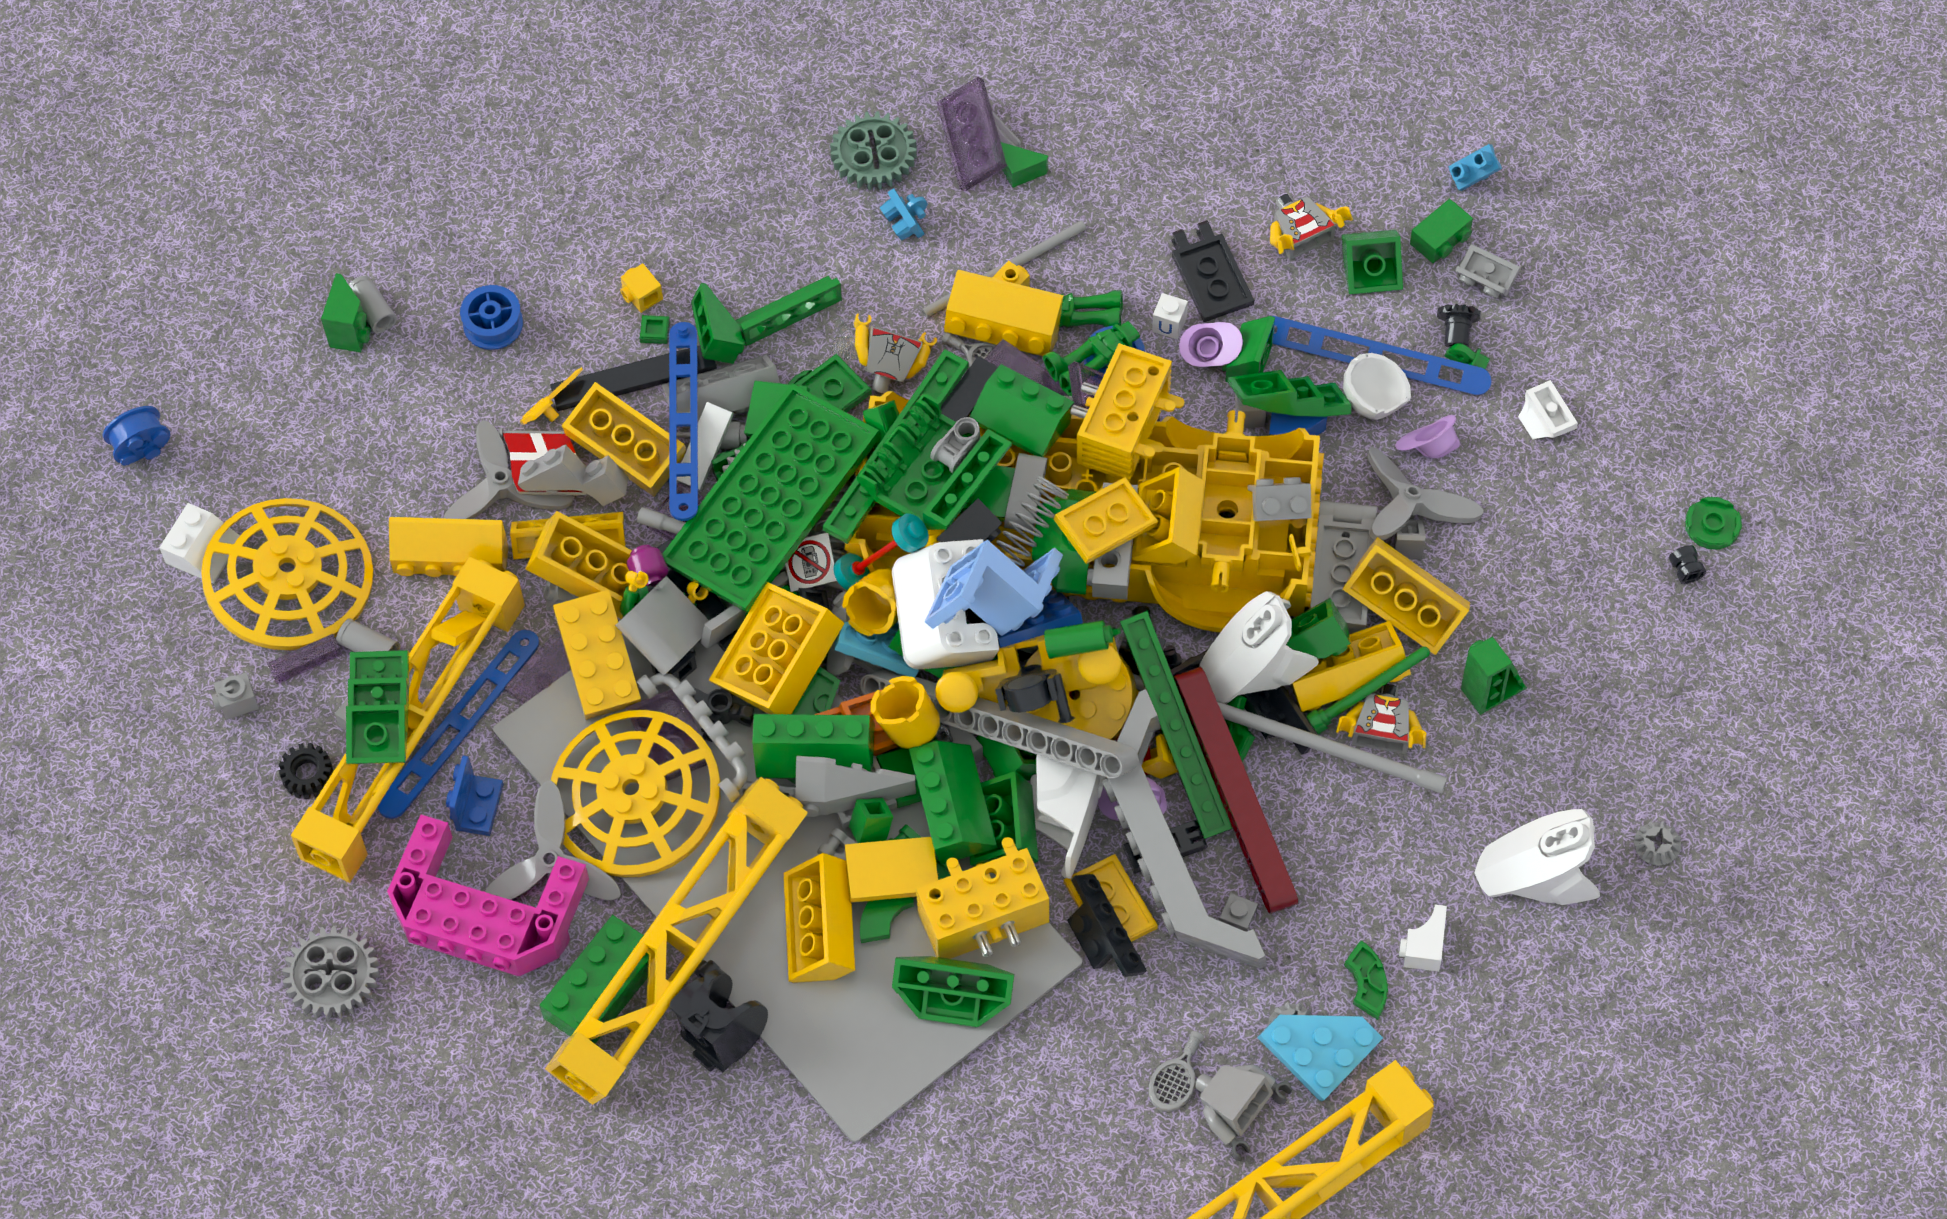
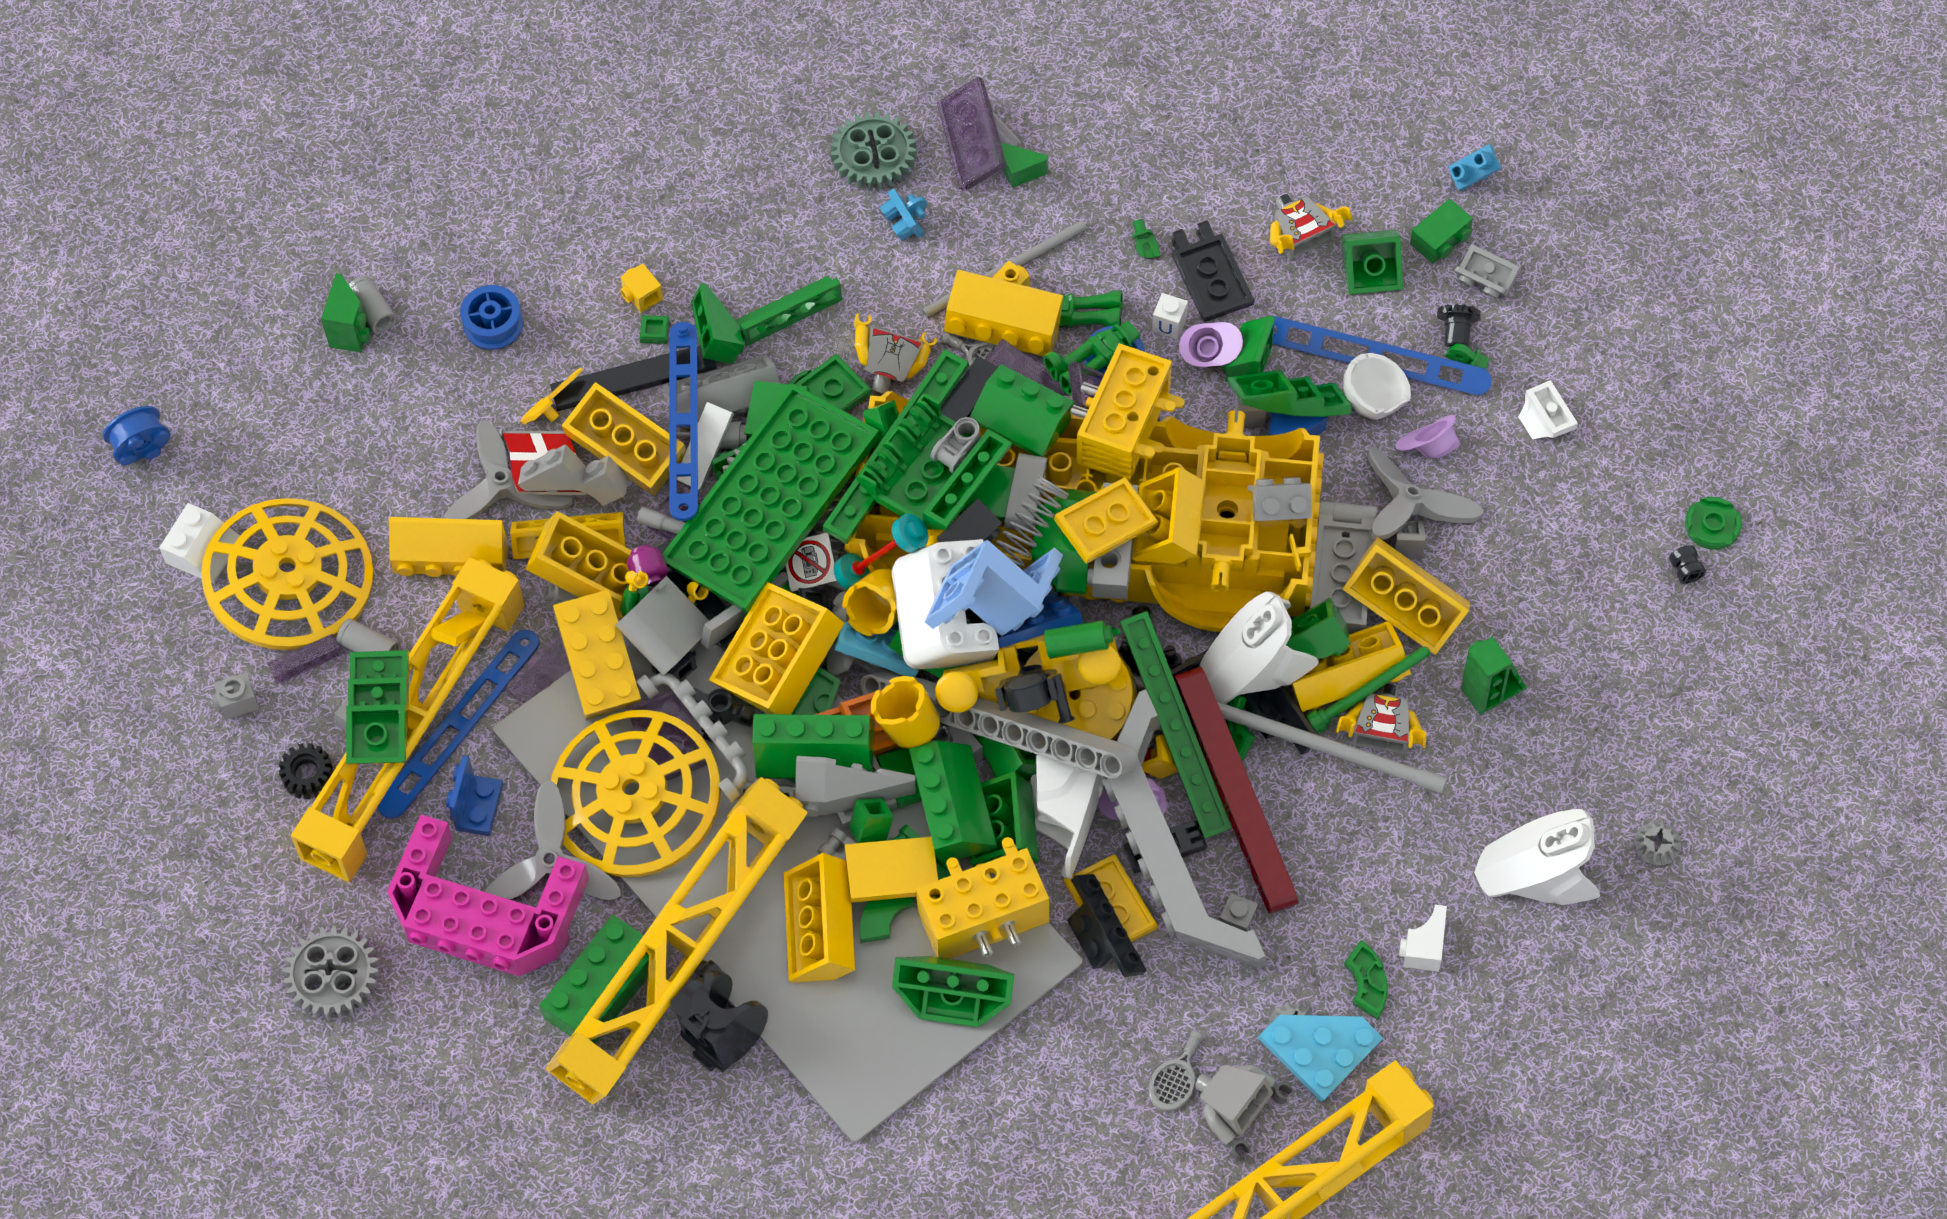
none -> green piece [1132,219,1161,259]

